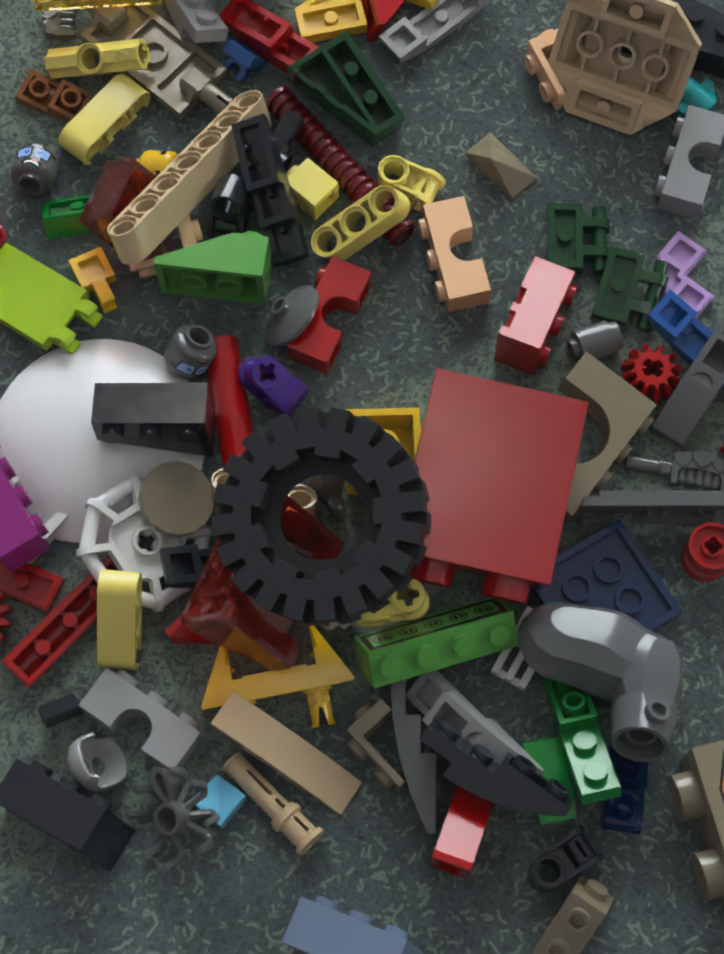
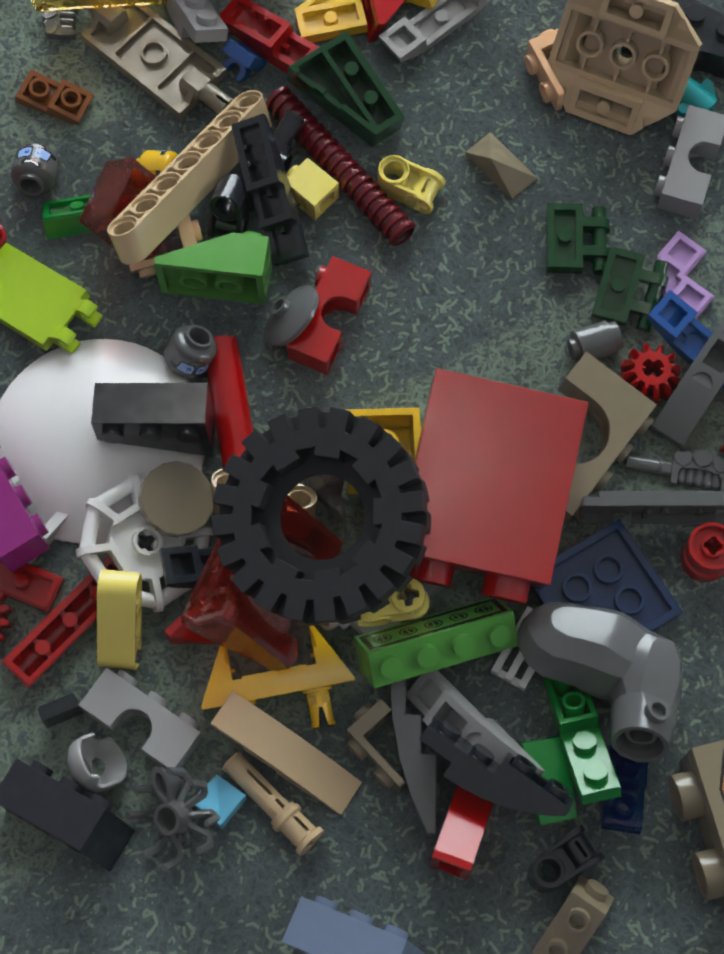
light yellow piece [44,38,150,79] -> none
light yellow beam [58,73,151,165] -> none
yellow plate [68,247,118,313] -> none
dark purple piece [237,356,309,417] -> none
light yellow beam [311,185,410,260] -> none
light nougat arch [417,196,491,312] -> none
wedge [494,256,578,376] -> none

